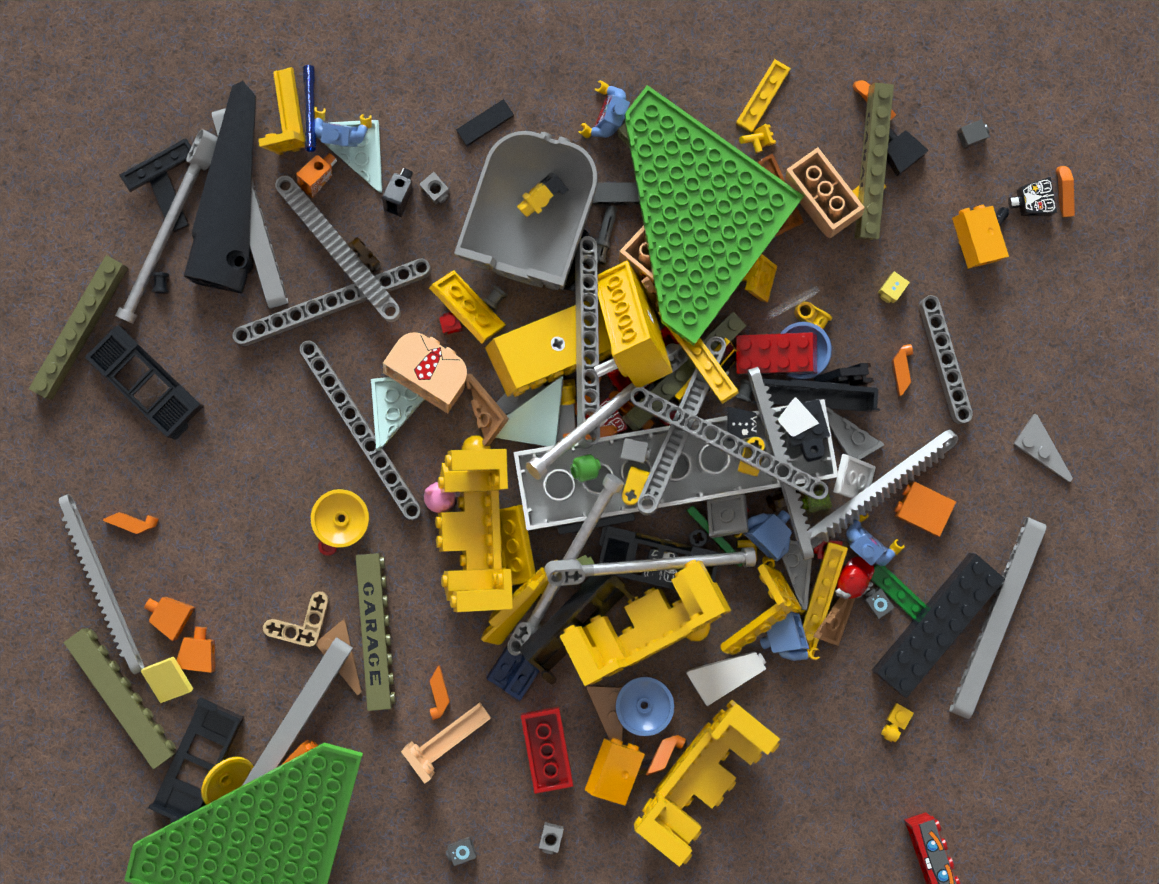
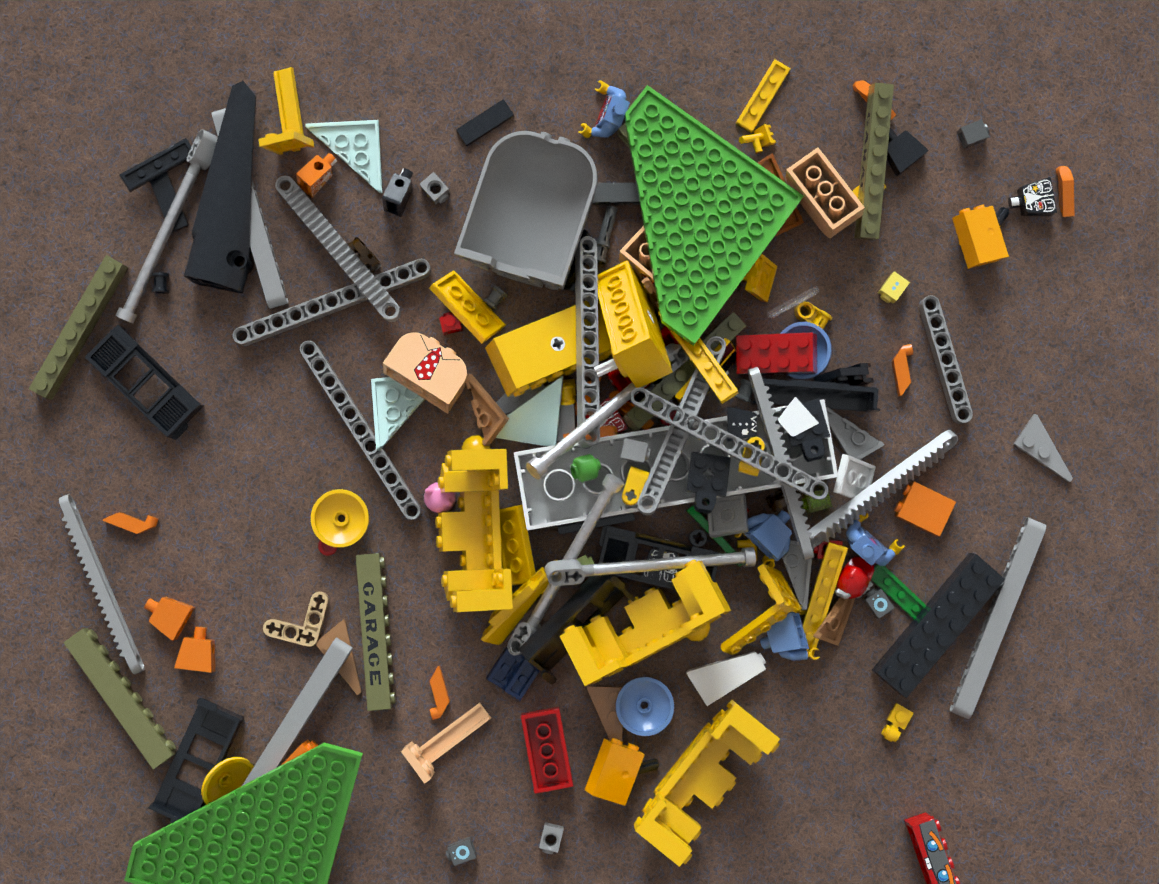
light yellow tile [141,657,193,703] -> none
clear blue piece [303,65,316,152] -> none
medium blue torso [312,107,372,147] -> none
yellow hips [517,172,568,217] -> none
orange piece [646,735,686,776] -> none
none -> black plate [686,452,731,514]

